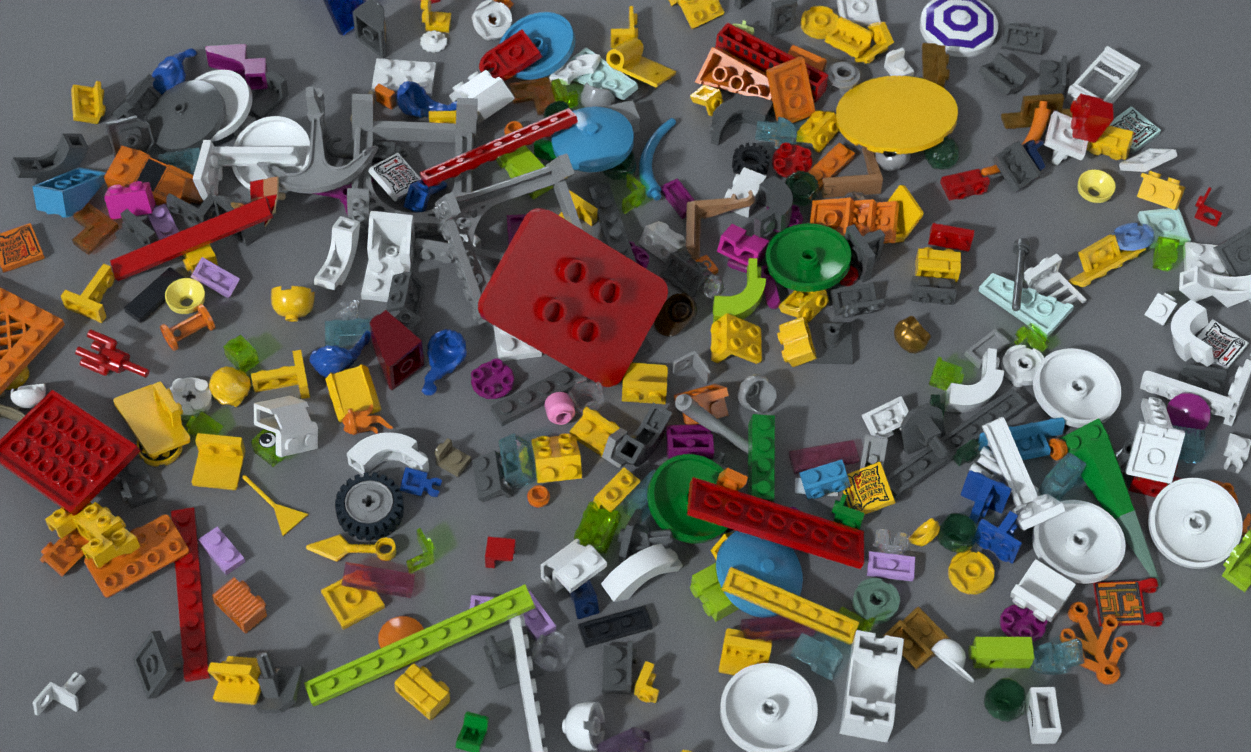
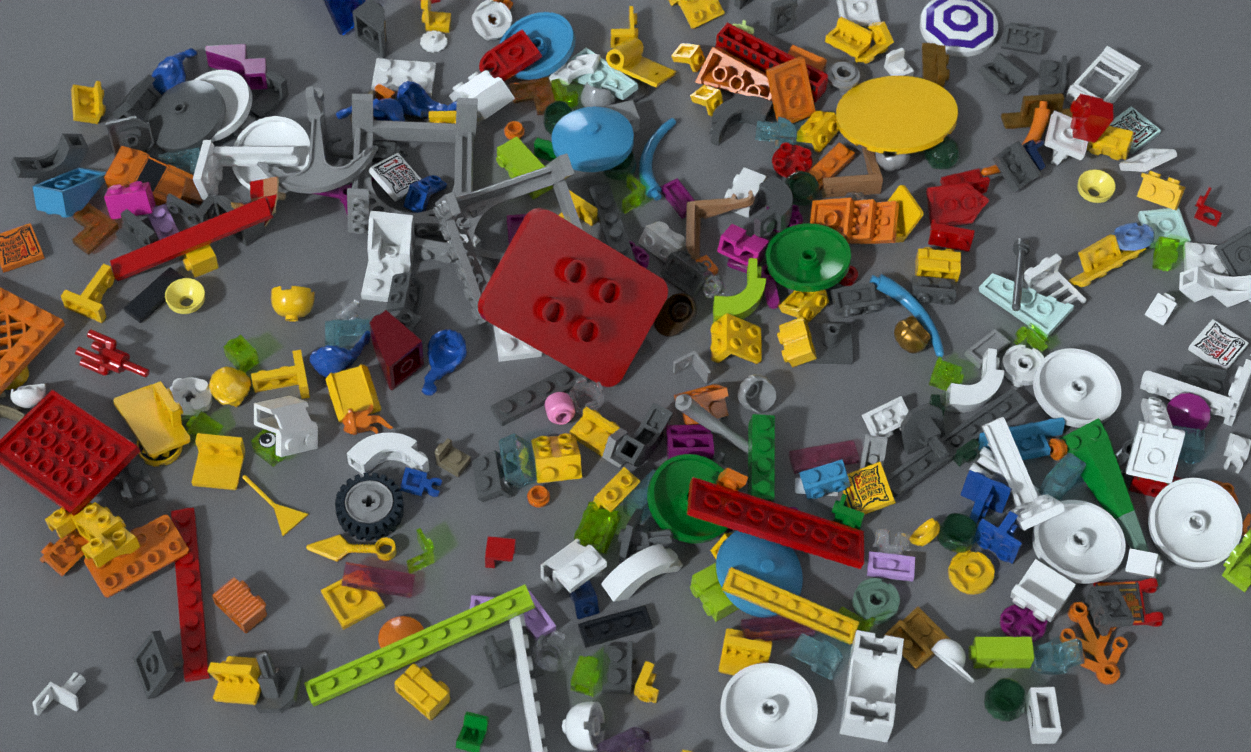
orange hose [160,304,215,351] -> none
lavender plate [191,257,240,298] -> none
lavender plate [198,526,245,575] -> none
white arch [314,216,360,290] -> none
red plate [419,108,578,187] -> none
magenta dish [471,358,515,399] -> none
yellow bracket [622,363,668,404] -> none
black tyre [732,143,770,175] -> none
yellow tile [800,6,839,39] -> none
dark grey bracket [844,224,885,283] -> none
white arch [1171,300,1214,367] -> none
none -> blue hair [336,98,405,122]
none -> clear neon green brick [570,655,601,697]
none -> yellow bracket [671,43,706,72]
none -> dark azure animal [869,274,944,358]
none -> red tile [926,182,990,226]
none -> dark grey bracket [1085,585,1135,636]
none -> white brick [1125,549,1163,579]

